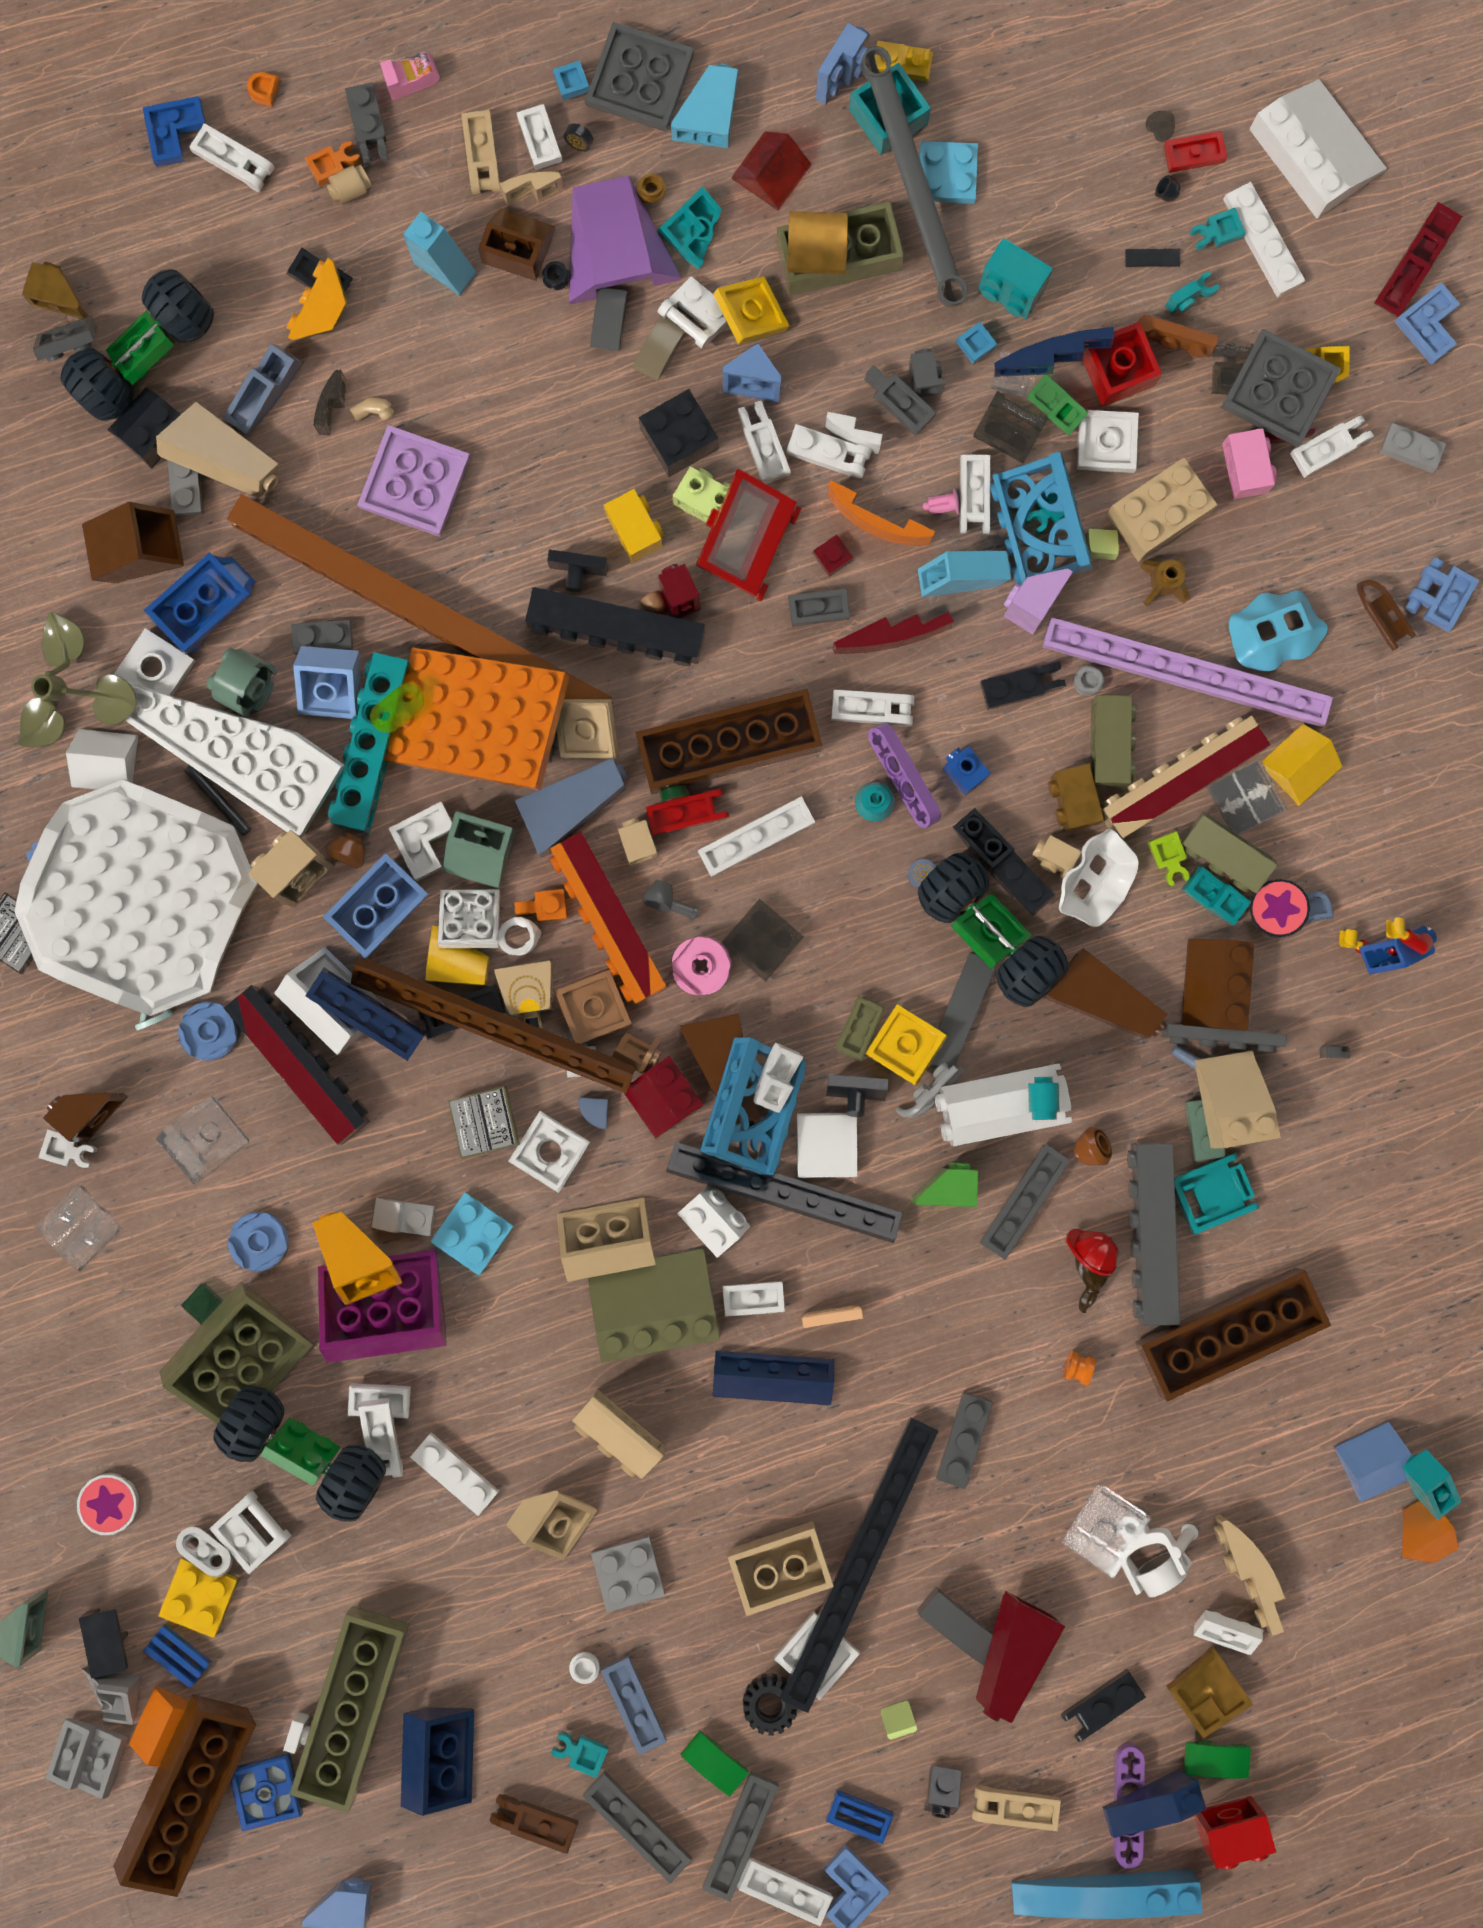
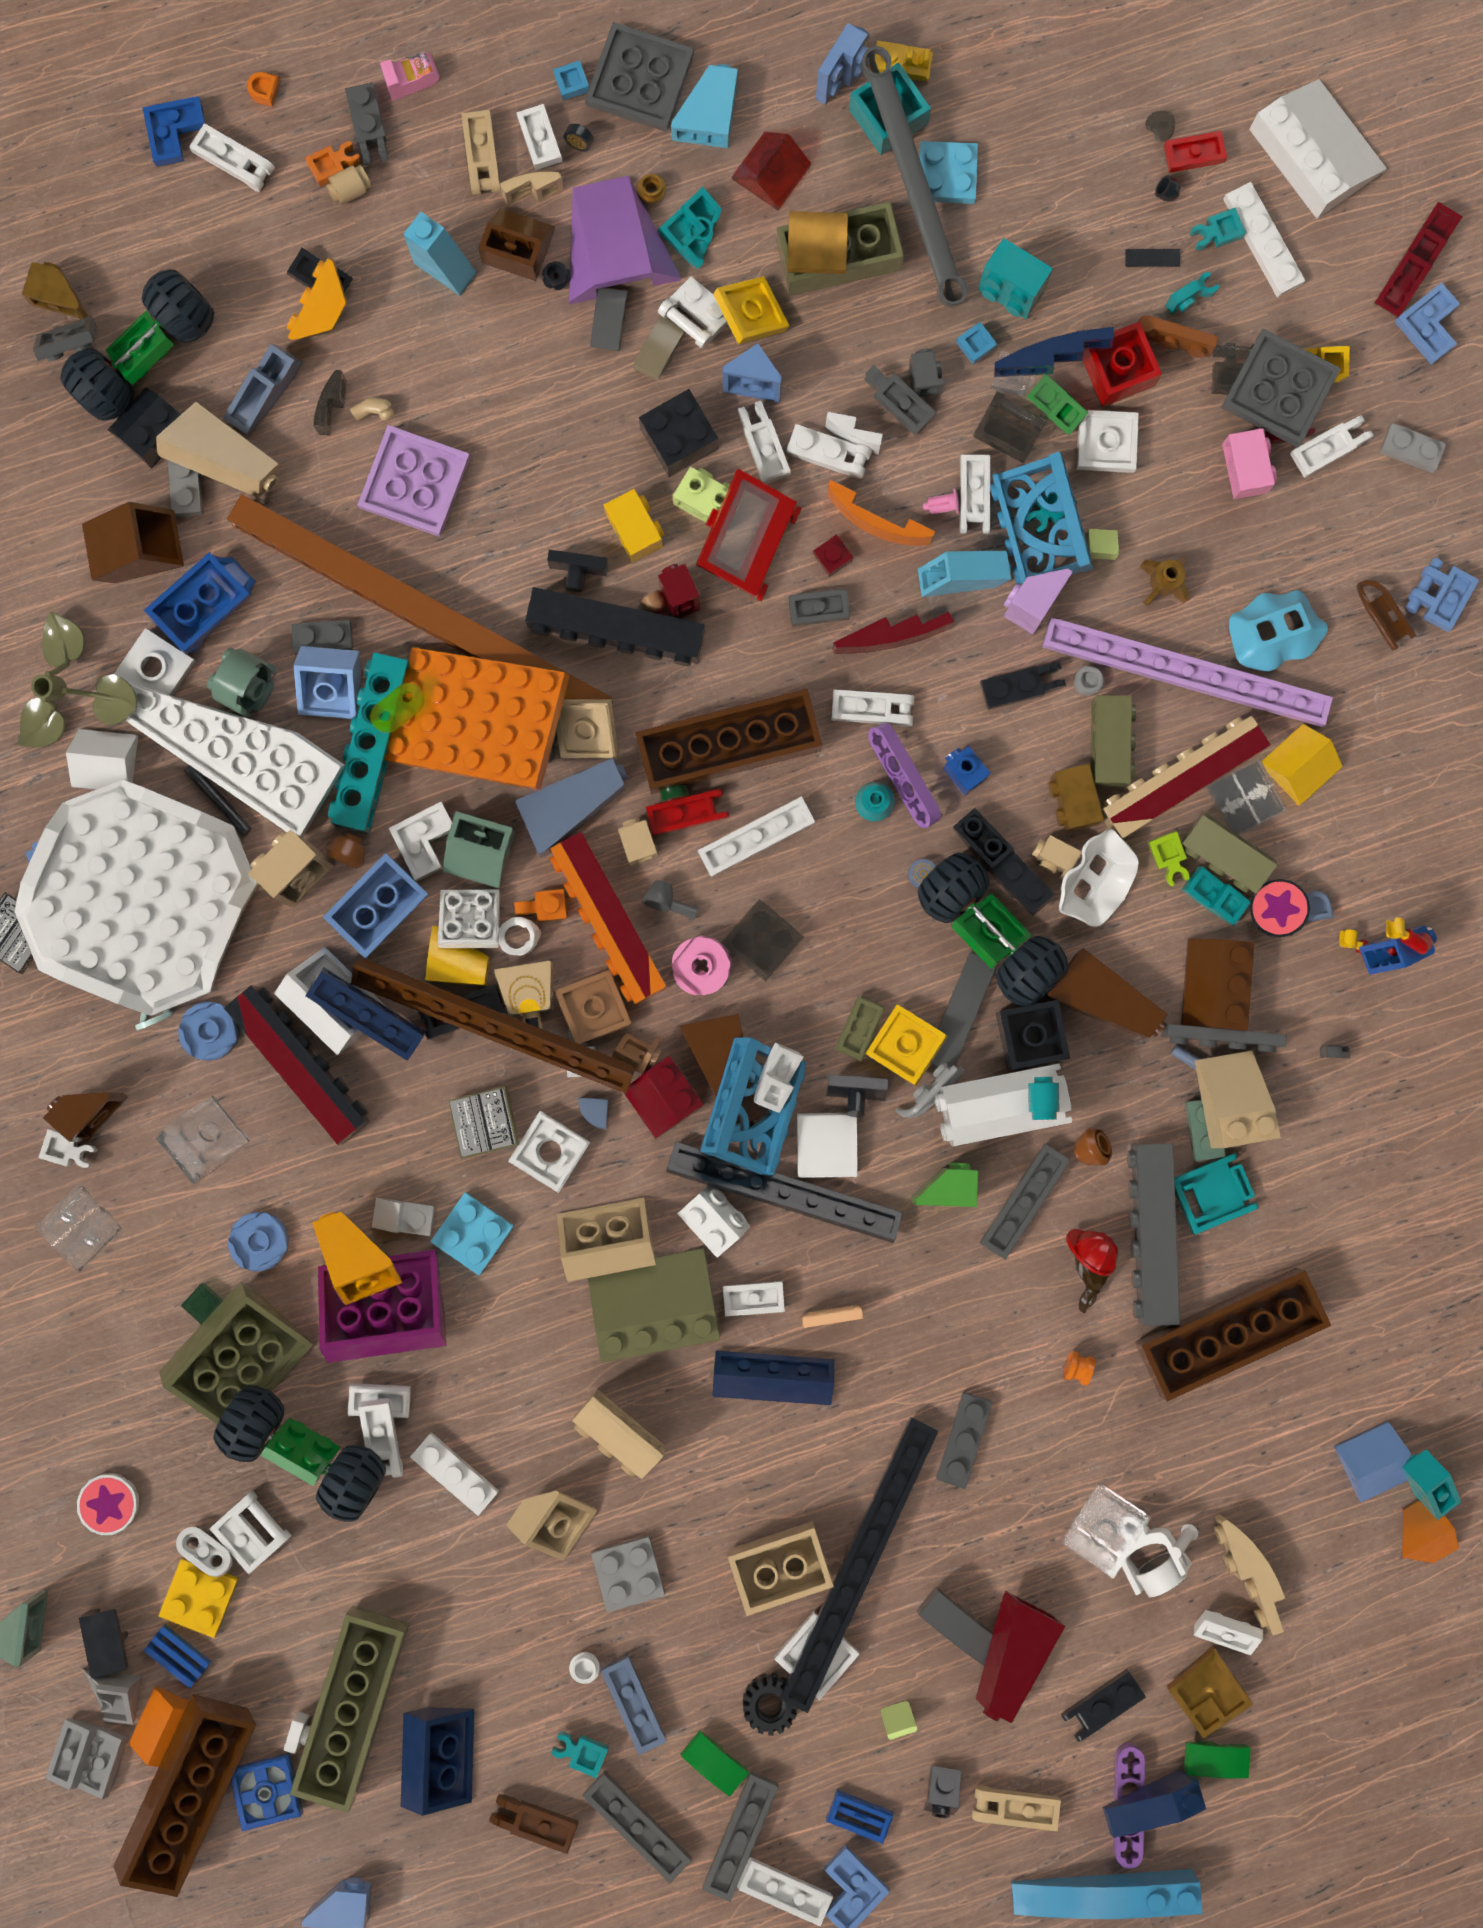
tan brick [1106,458,1217,562] -> none
red brick [1194,1796,1277,1870] -> none
none -> black brick [996,1000,1070,1071]

